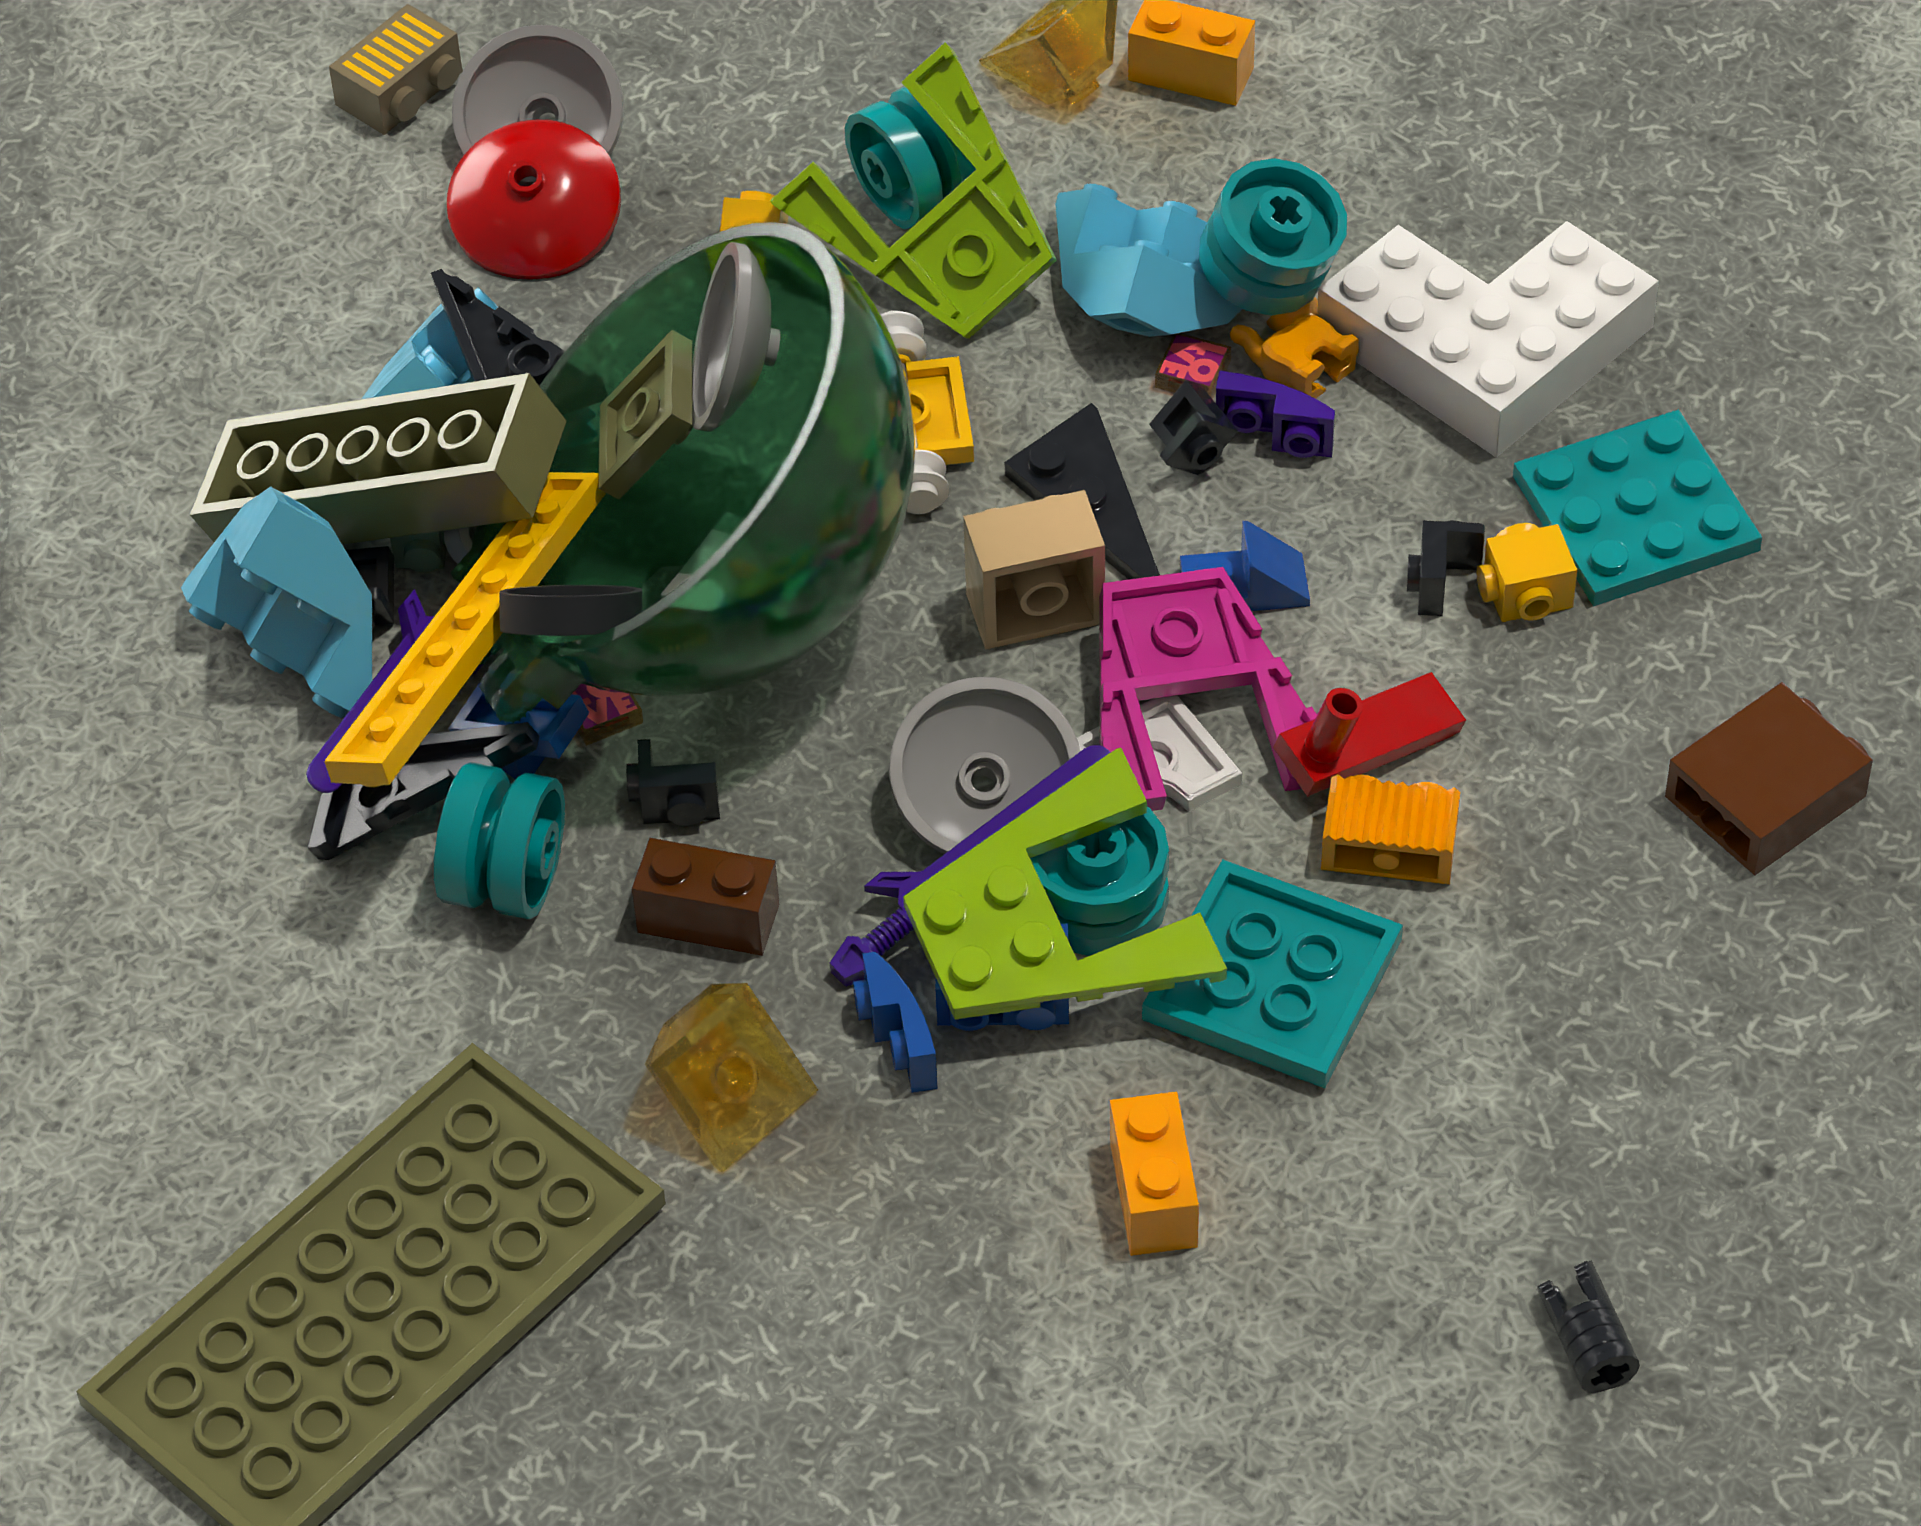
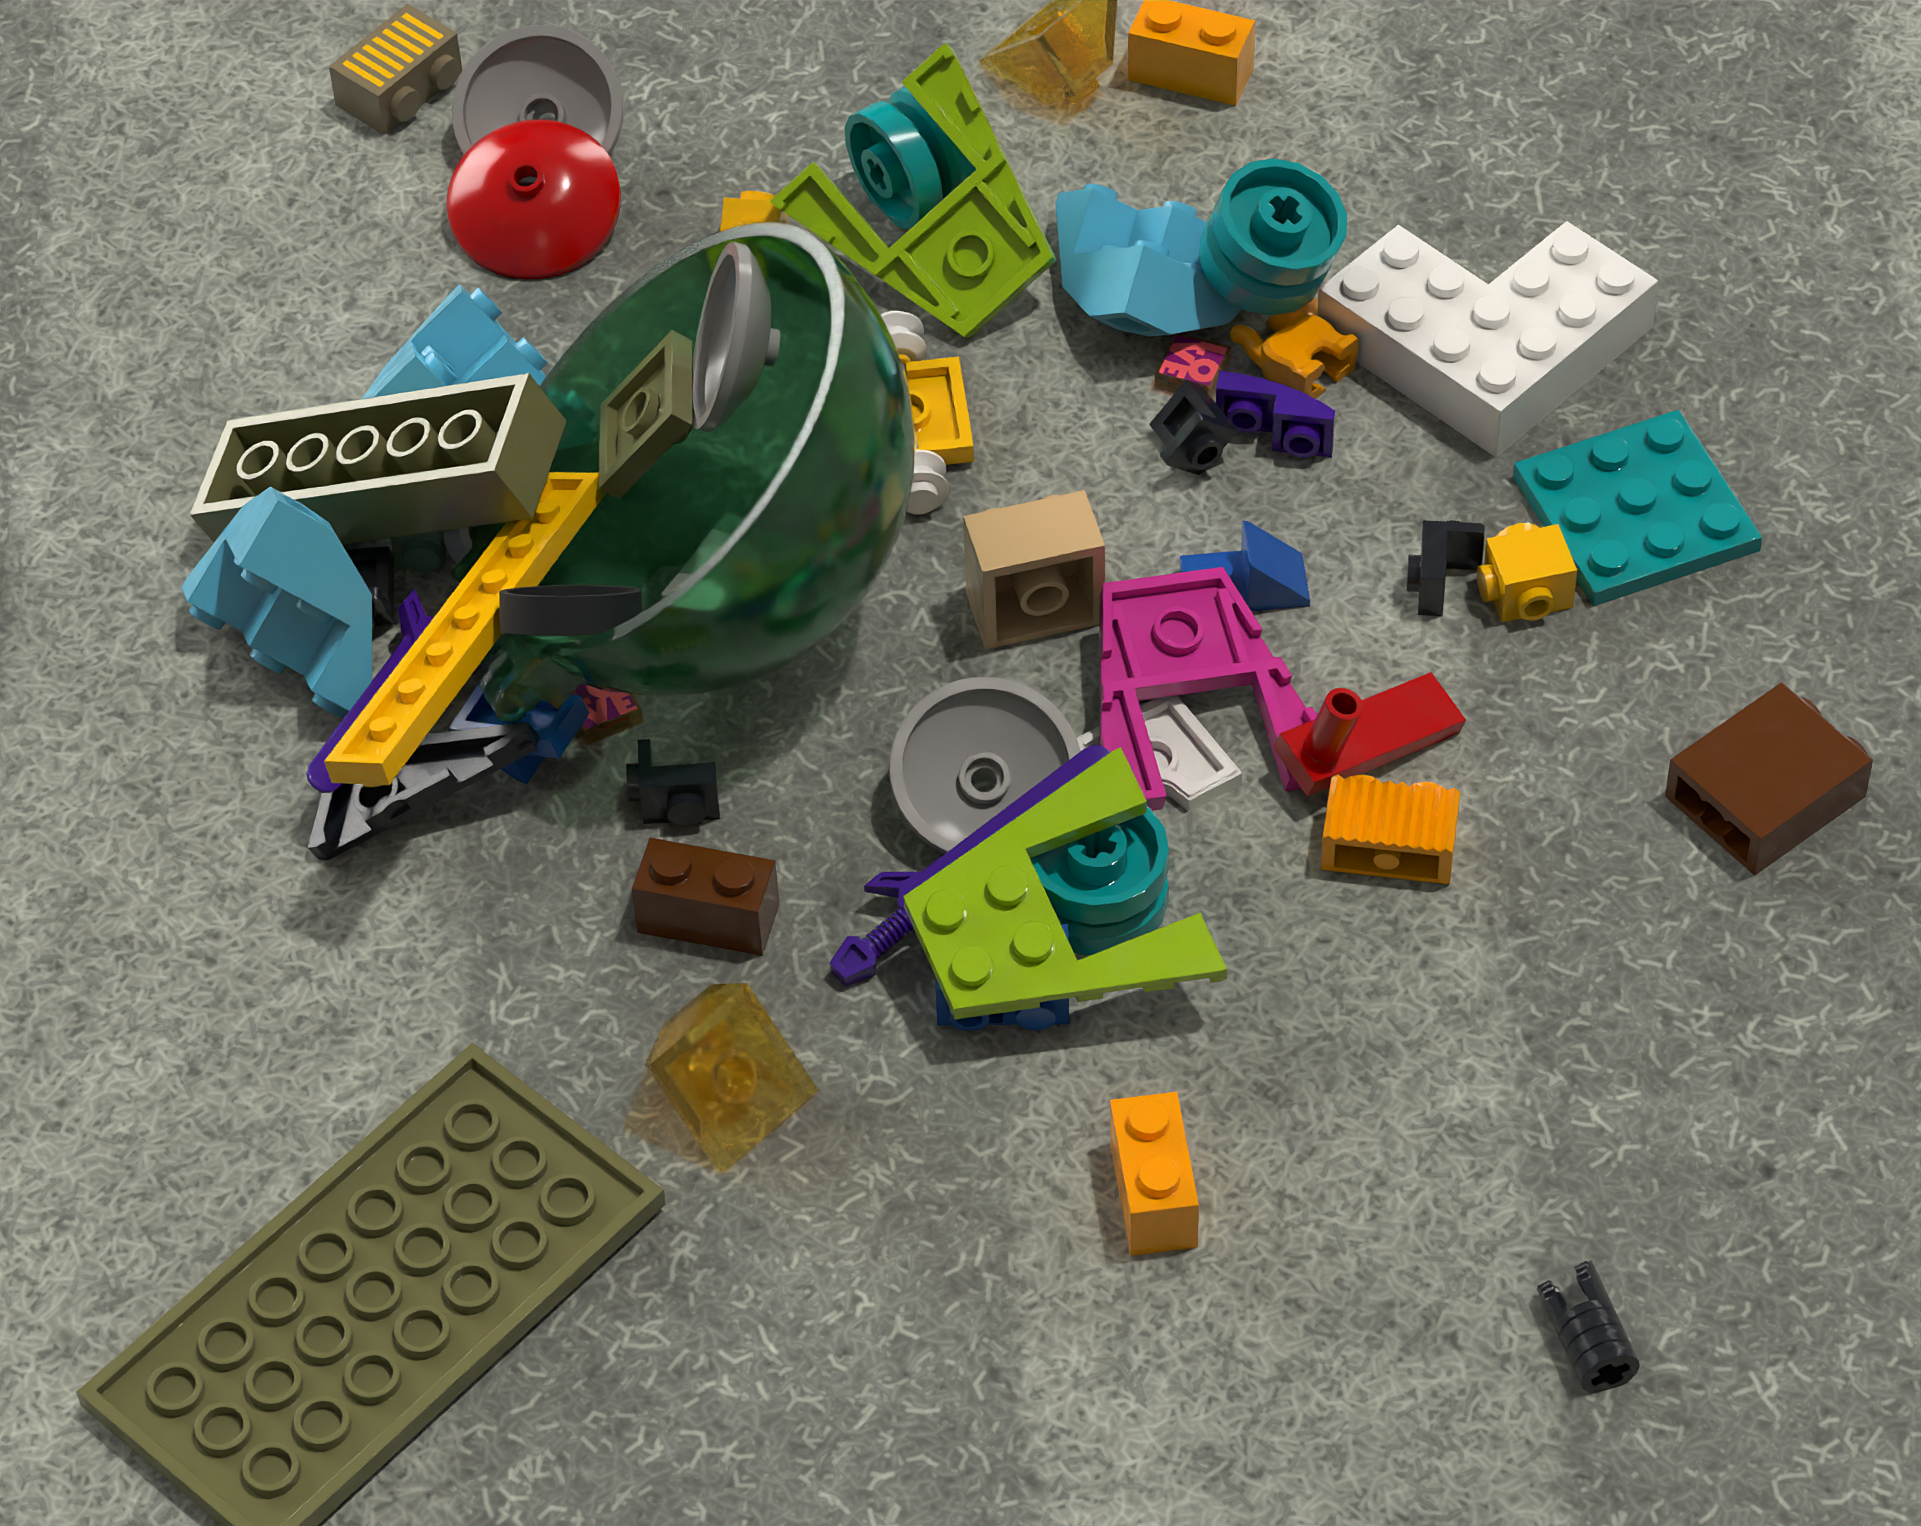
black wing [431,269,607,414] -> none
teal wheel [434,762,565,919] -> none
blue slope [853,952,938,1093] -> none
black wing [1004,403,1160,580] -> none
teal plate [1142,859,1403,1088] -> none

